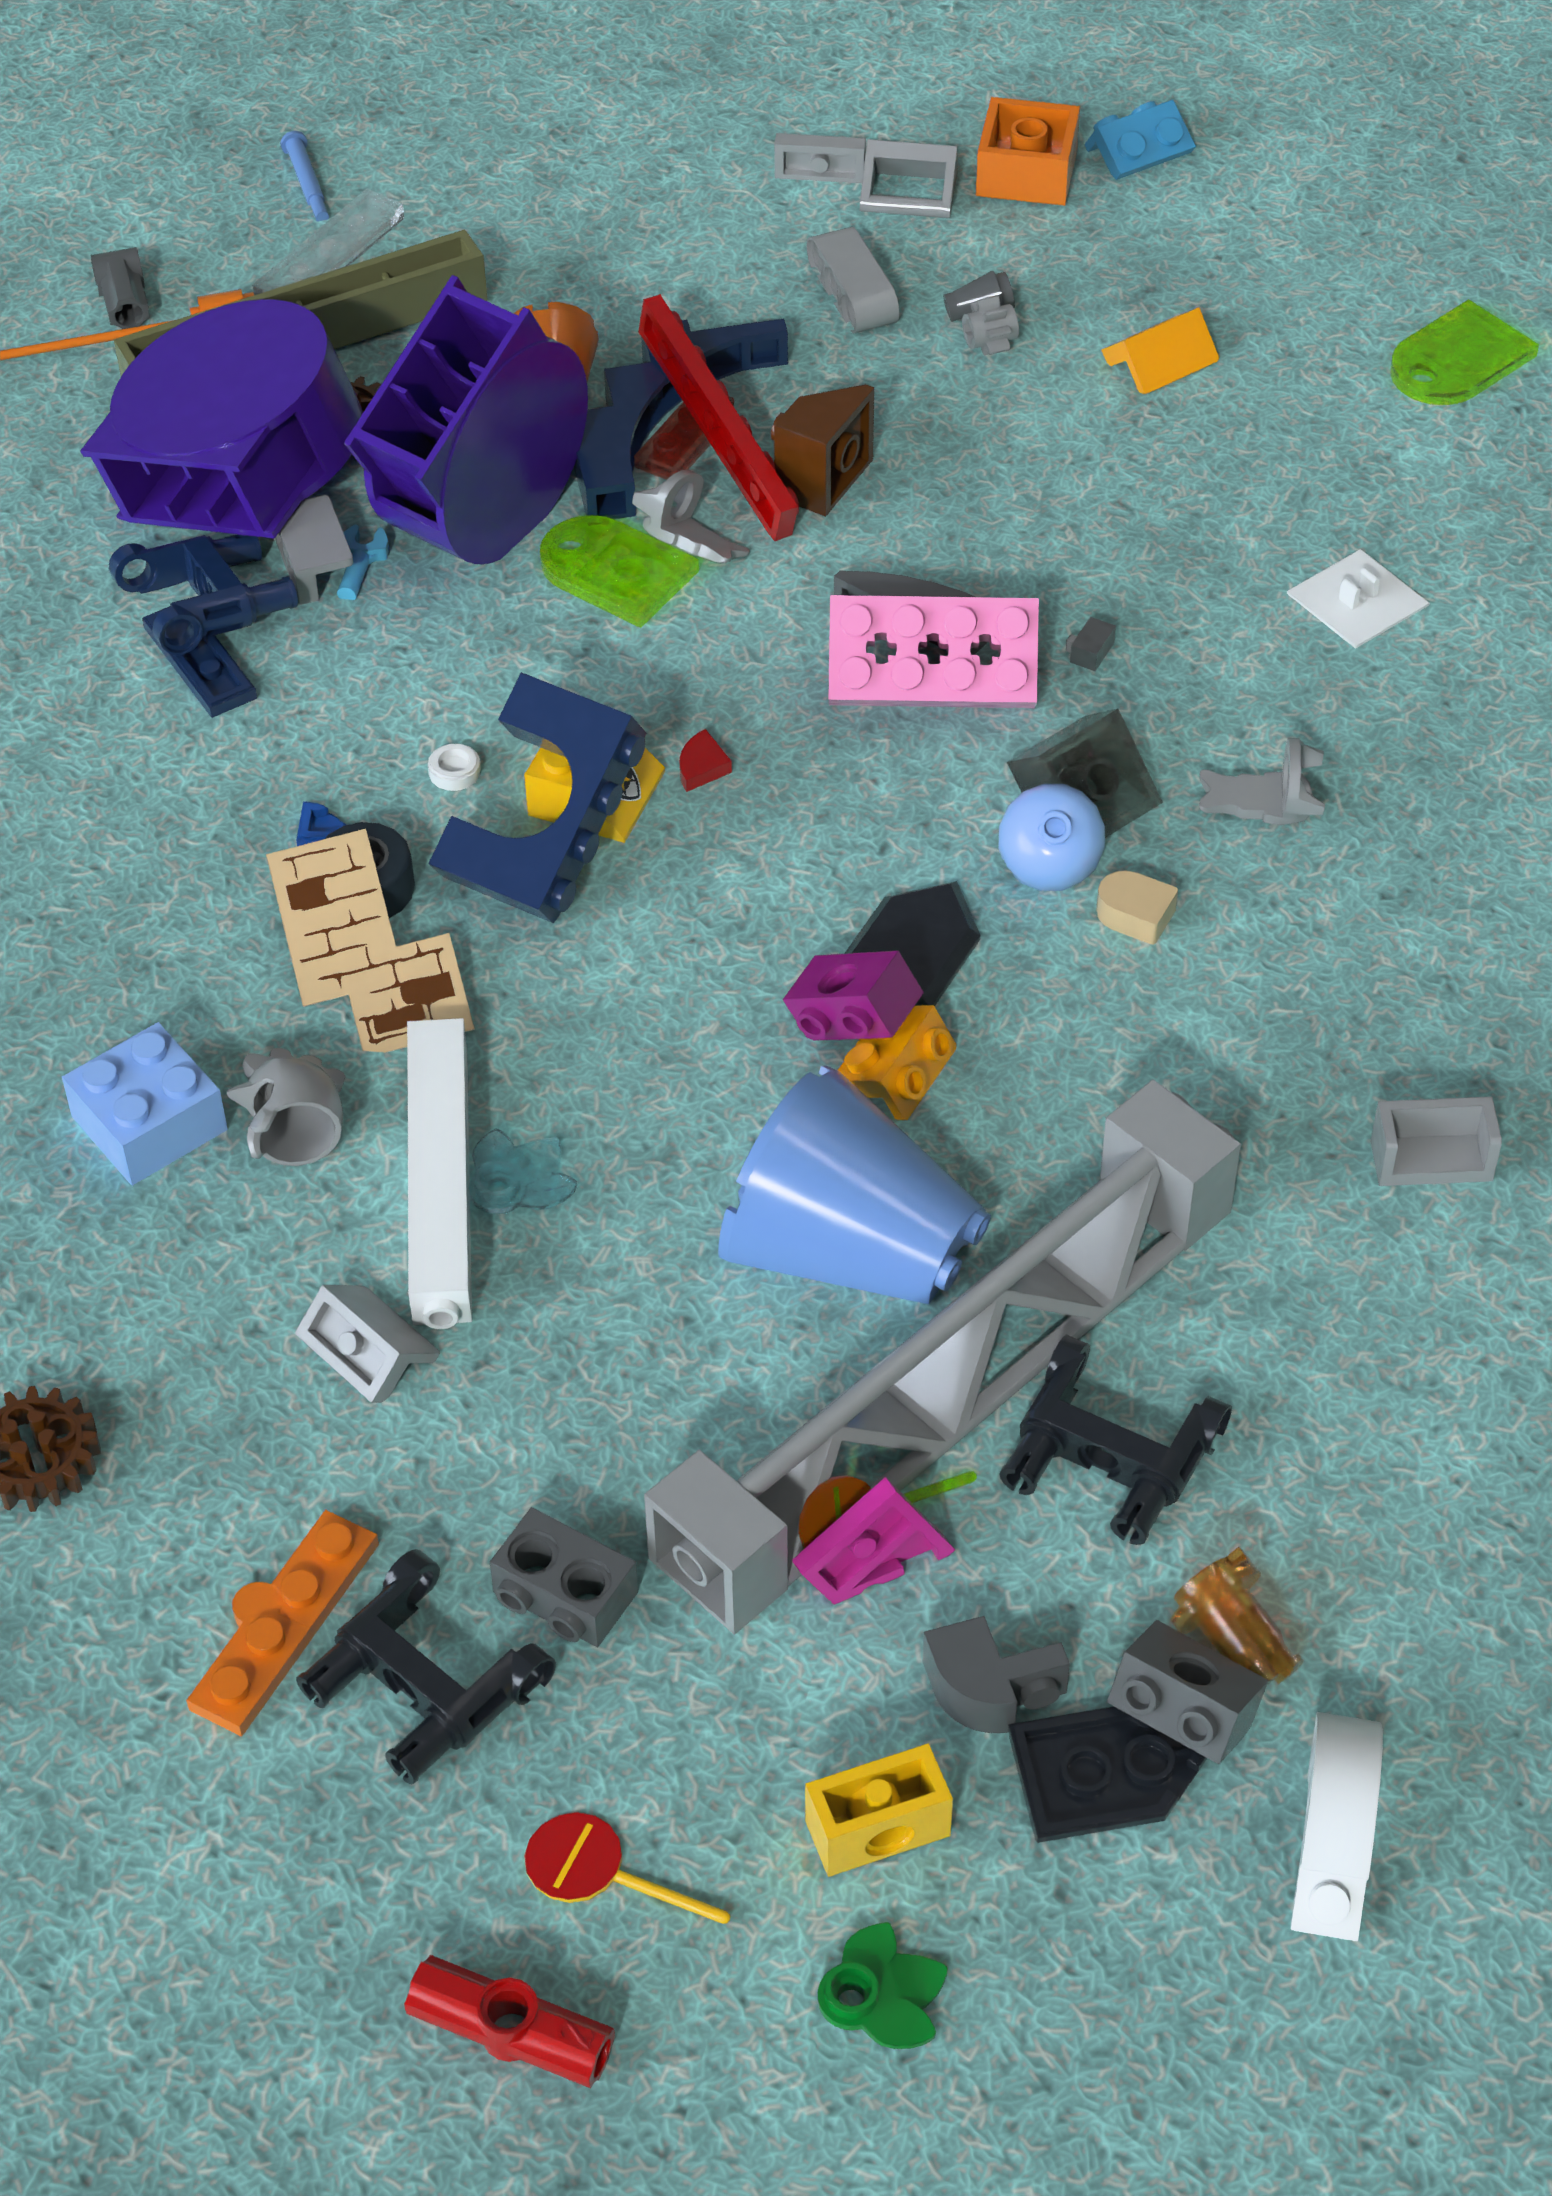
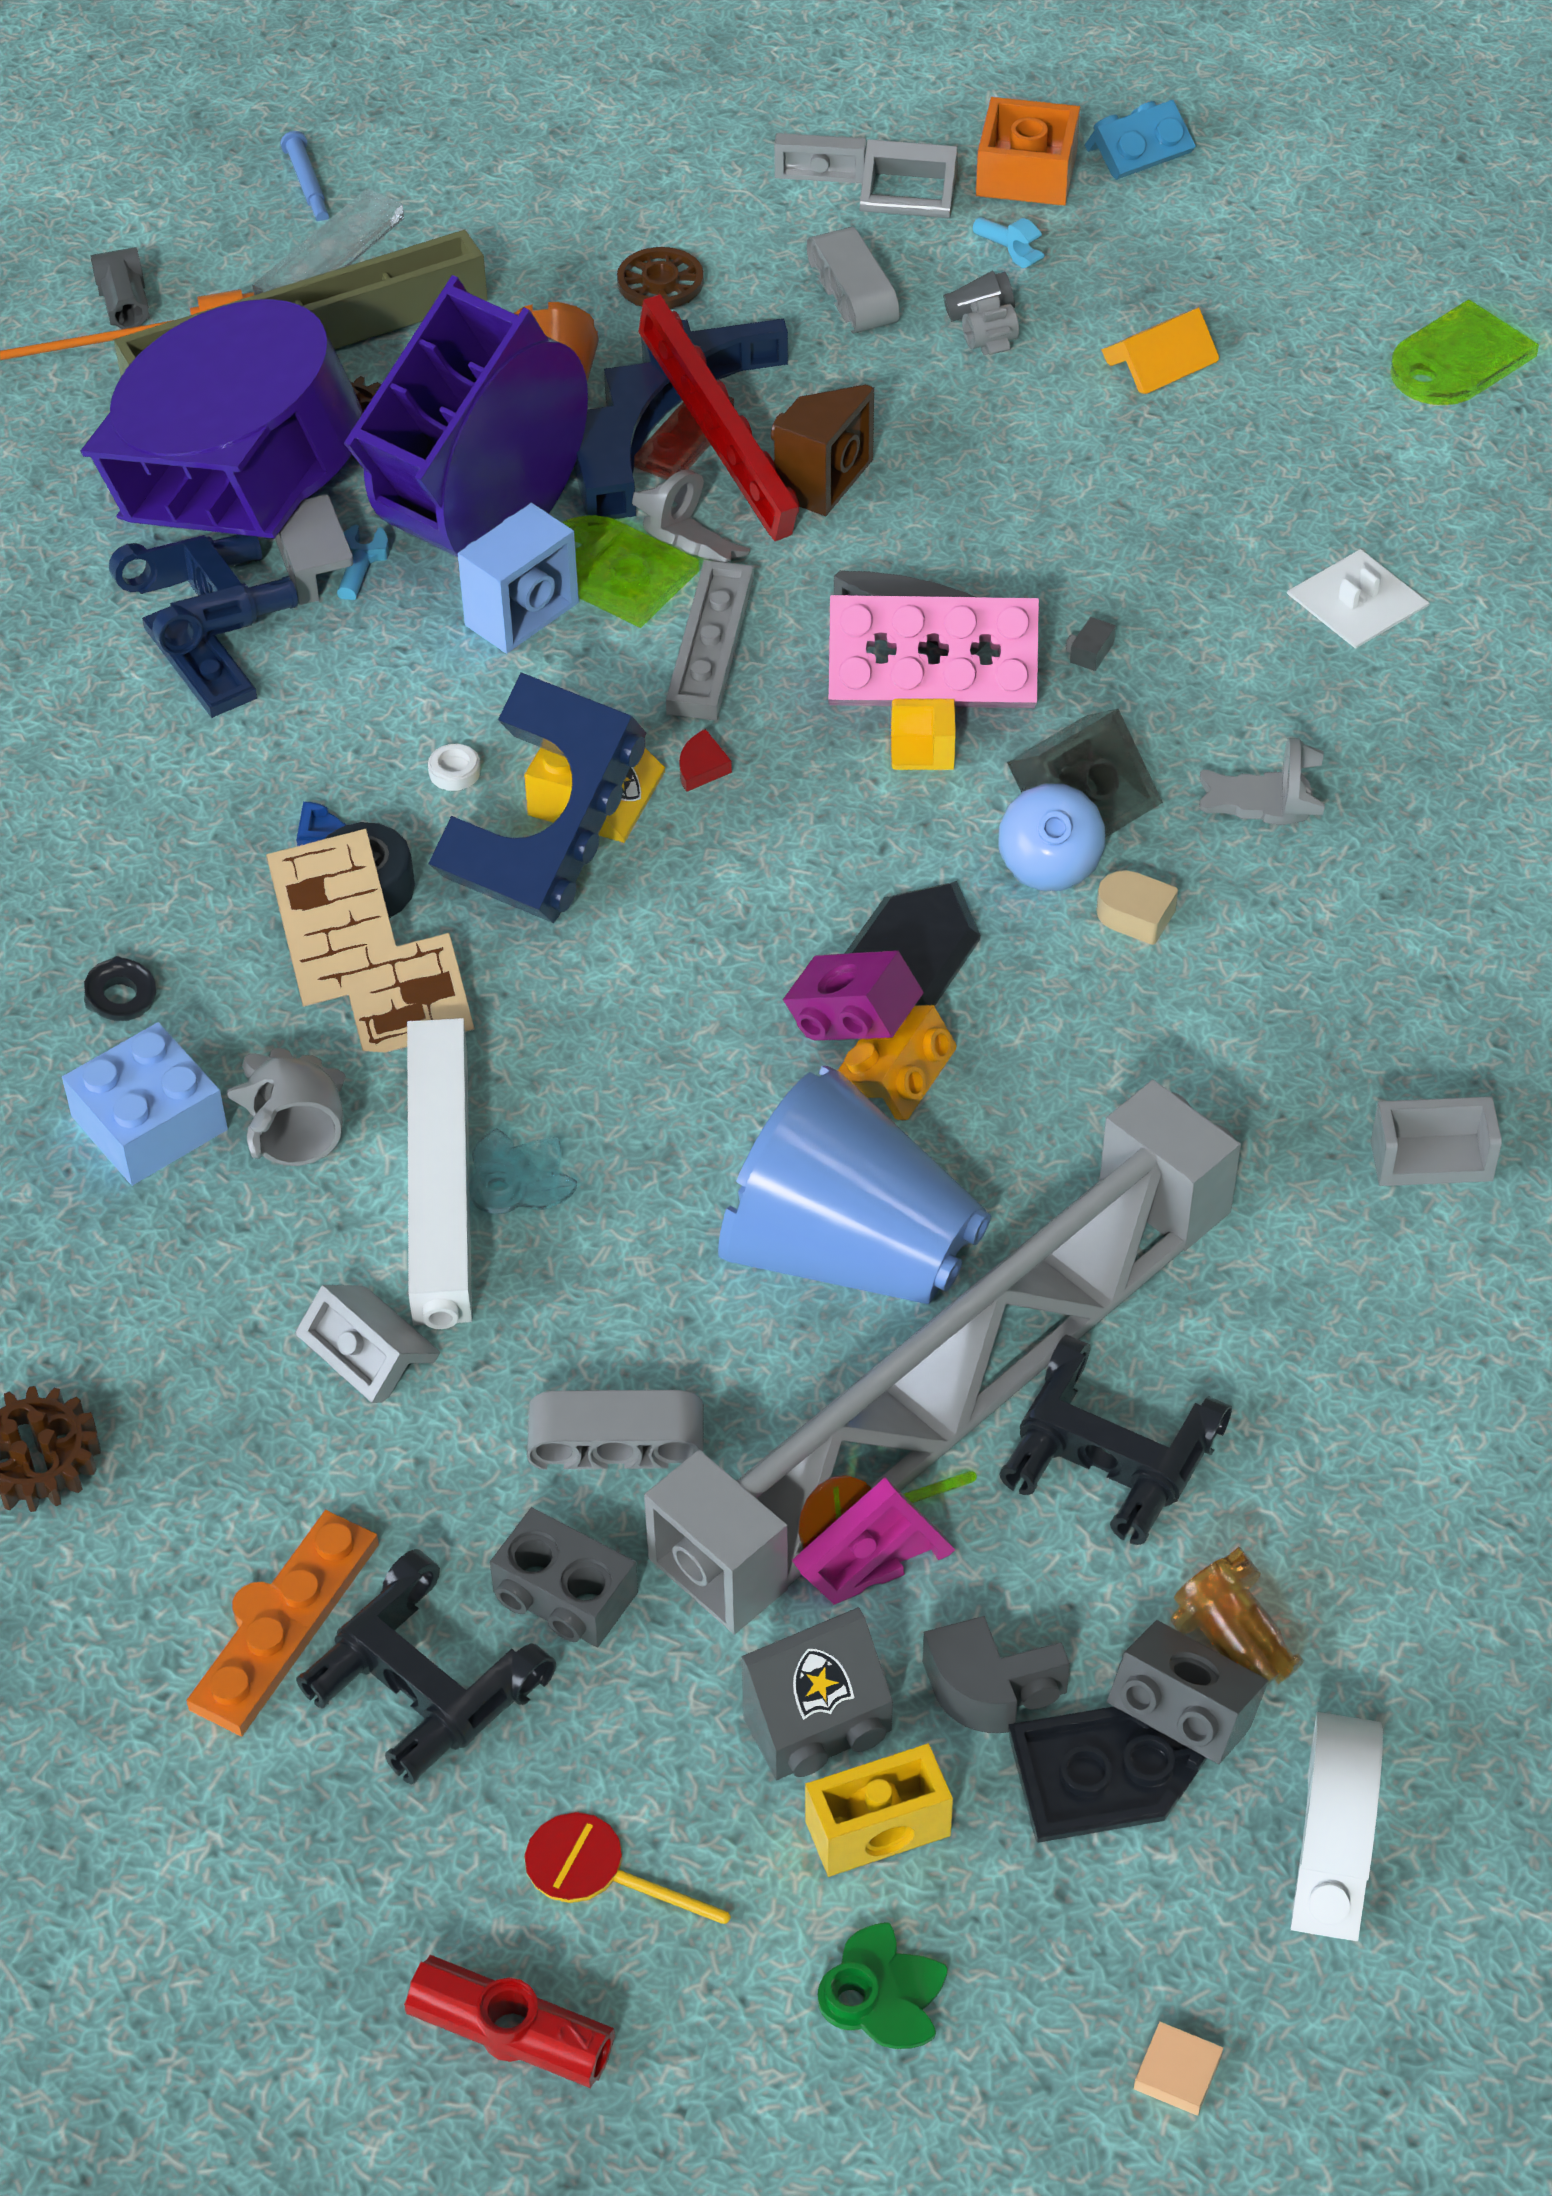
none -> black piece [84,956,156,1021]
none -> light blue brick [458,503,579,654]
none -> light grey beam [527,1390,704,1469]
none -> reddish brown wheel [617,247,704,309]
none -> light grey plate [666,560,754,721]
none -> dark grey slope [742,1607,893,1781]
none -> yellow panel [891,699,955,770]
none -> medium azure bar [973,217,1045,268]
none -> light nougat tile [1134,2021,1224,2116]

